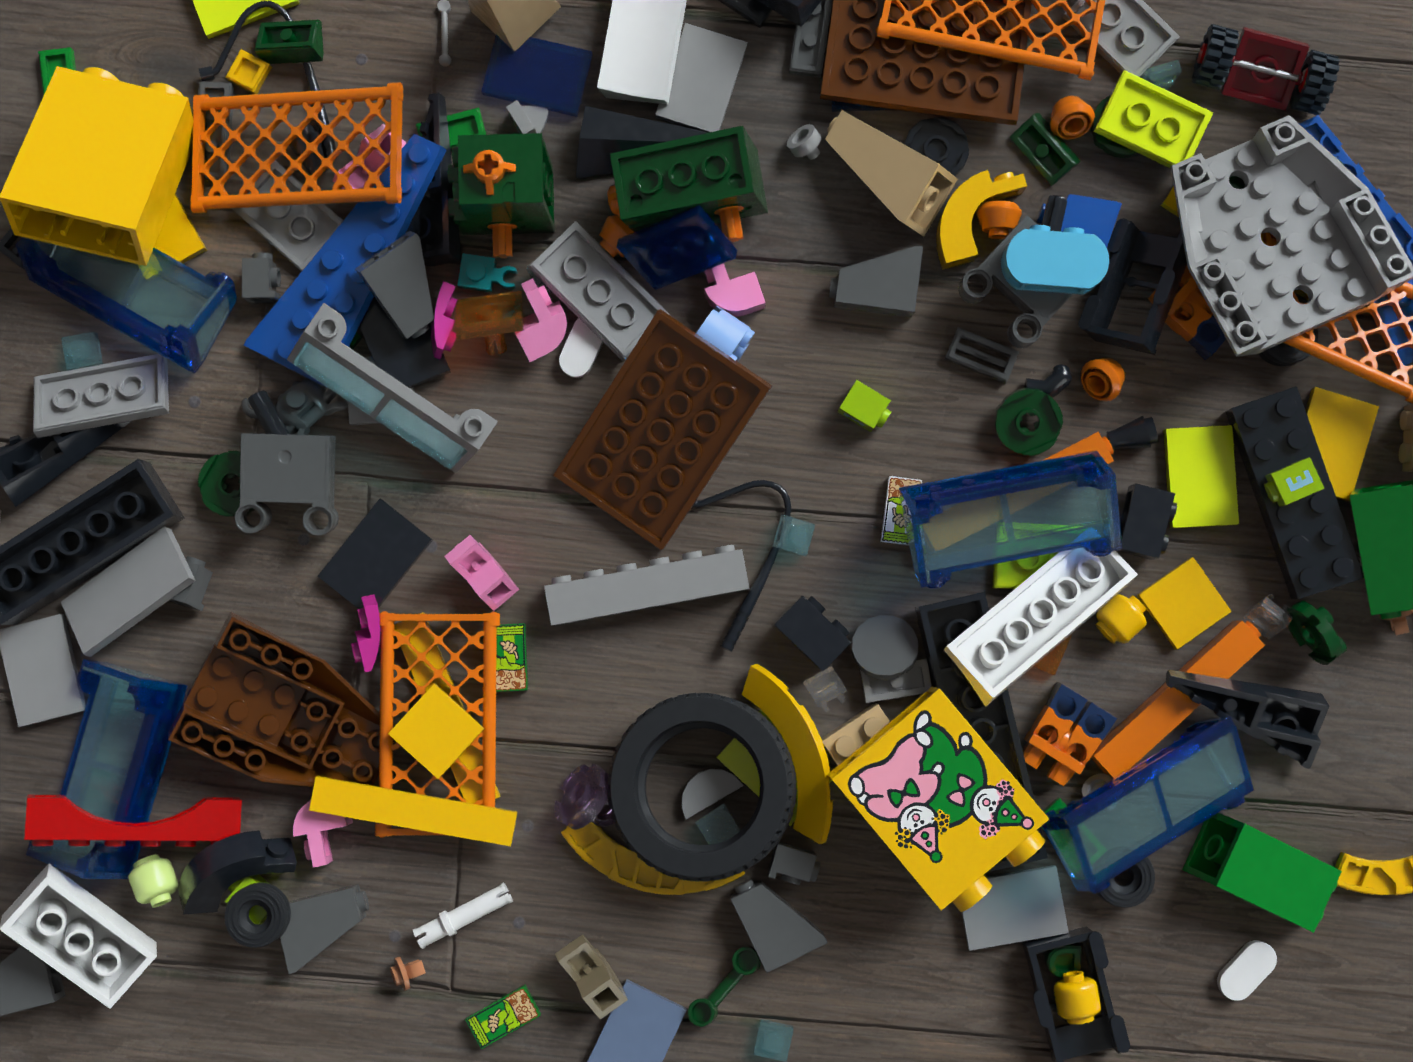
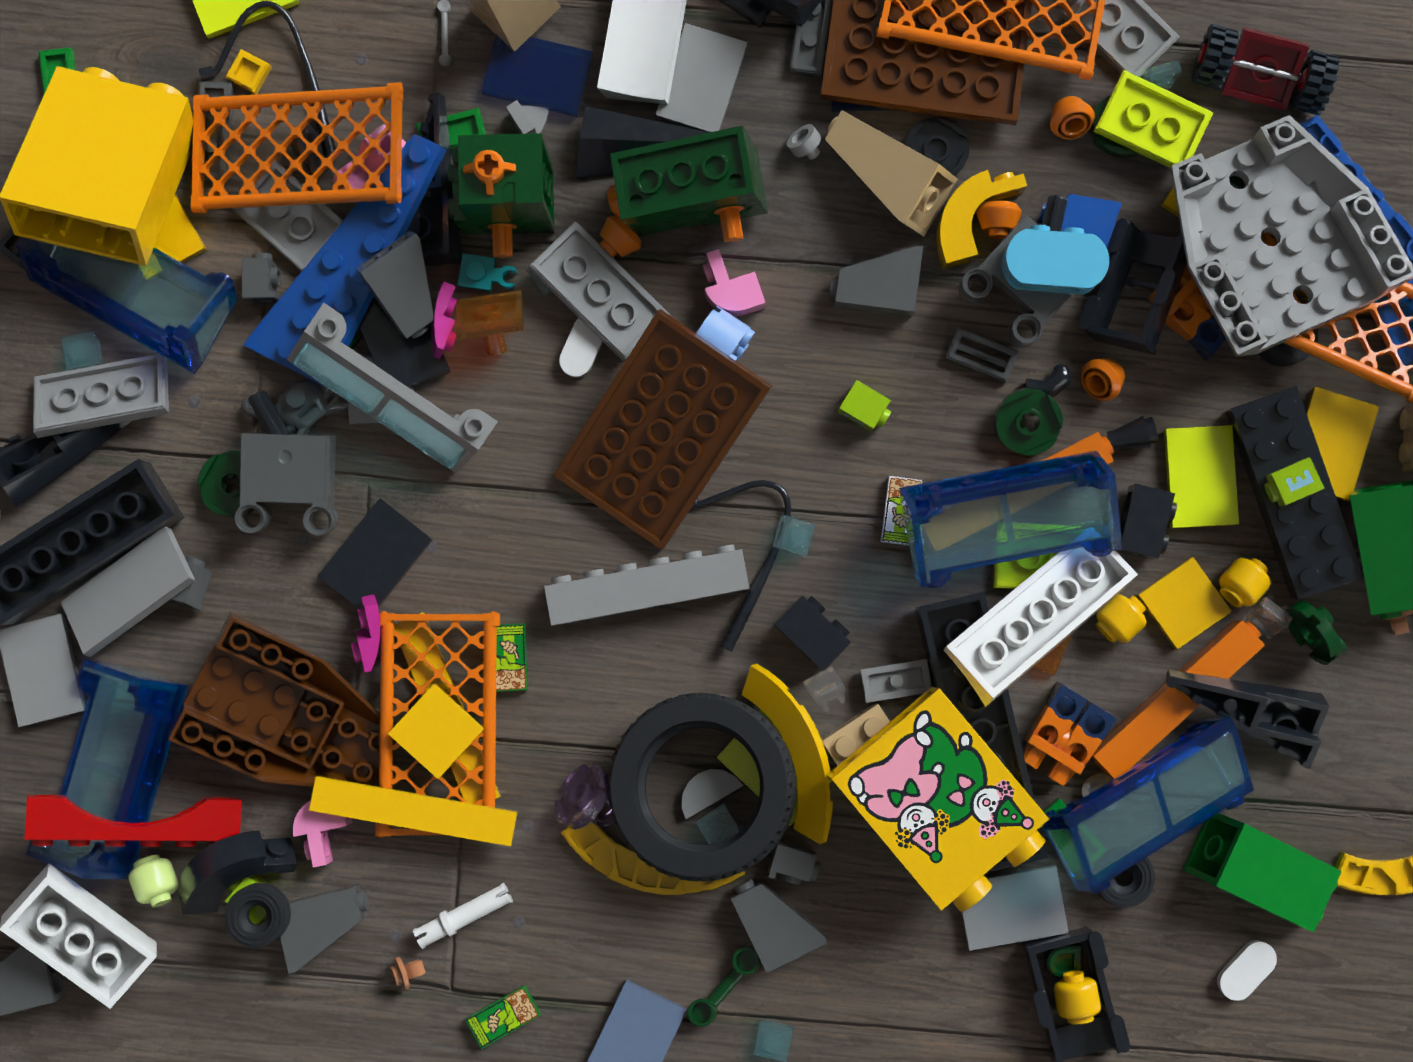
dark green slope [254,20,324,64] -> none
bright pink brick [444,535,519,611] -> none
bright pink brick [511,278,567,362] -> none
dark tan brick [555,934,628,1019] -> none
clear blue tile [616,205,738,290] -> none
dark grey tile [852,615,918,680] -> none
dark green slope [1009,113,1081,186] -> none
none -> yellow head [1219,558,1271,608]

